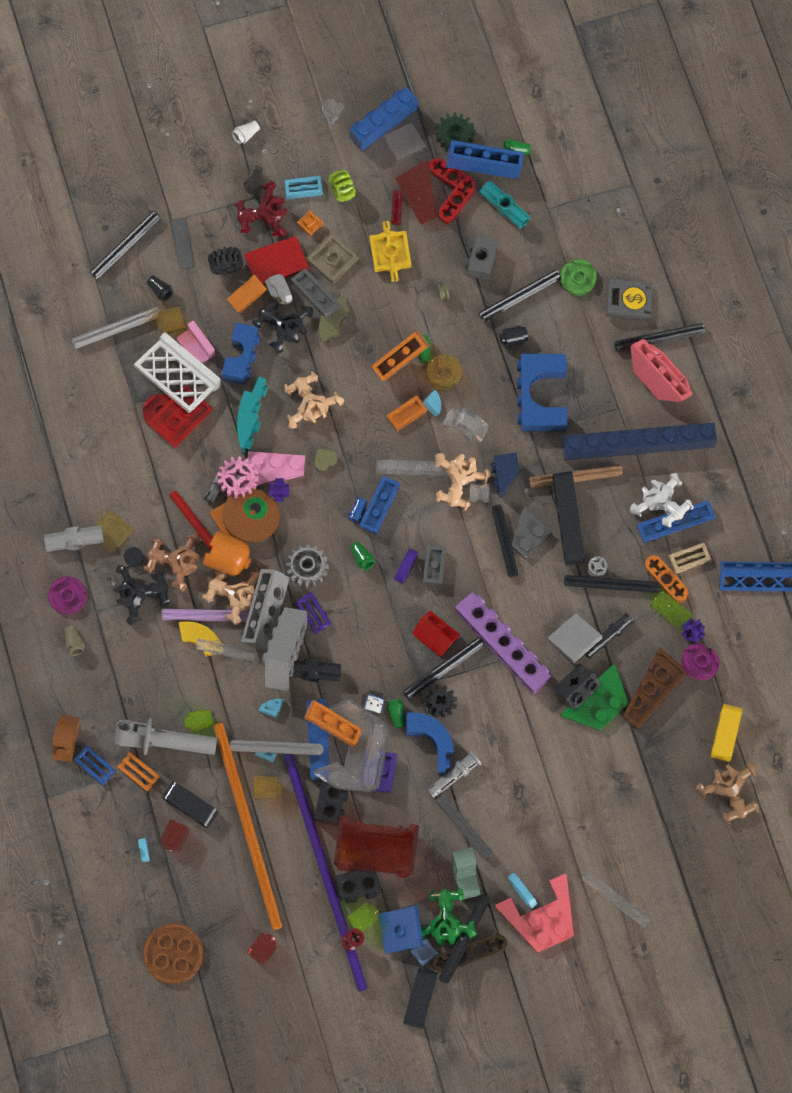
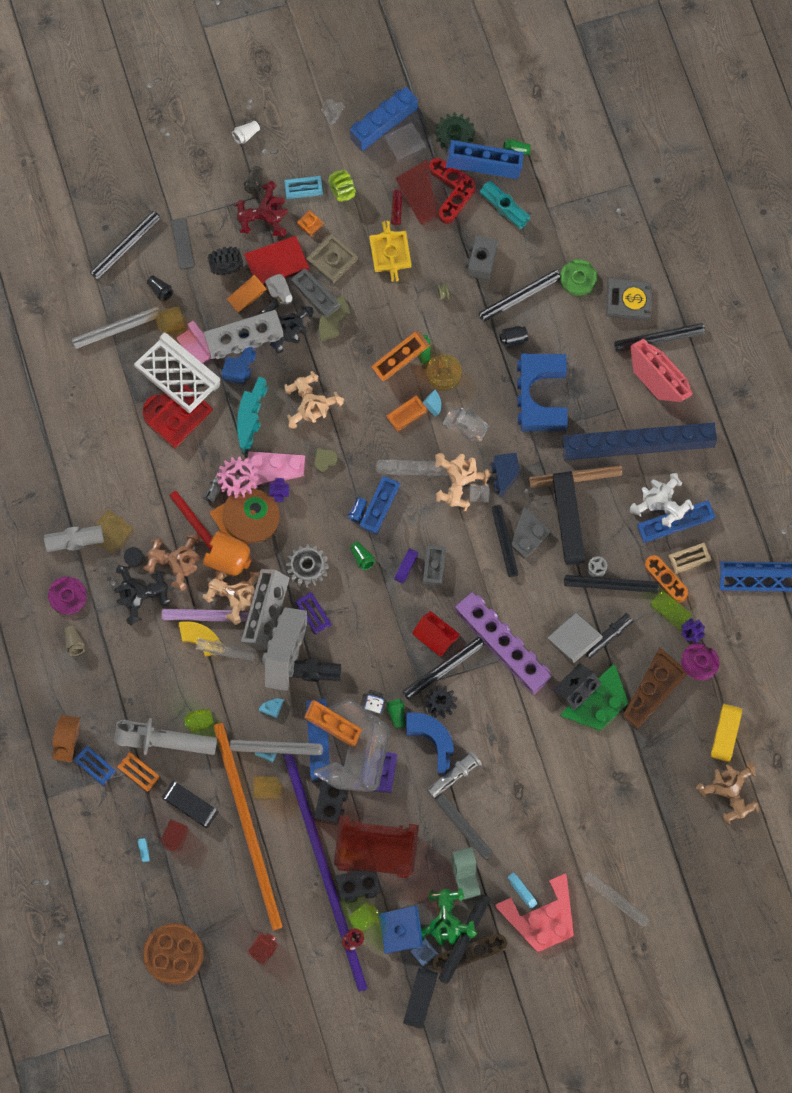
none -> light grey brick [204,310,283,359]

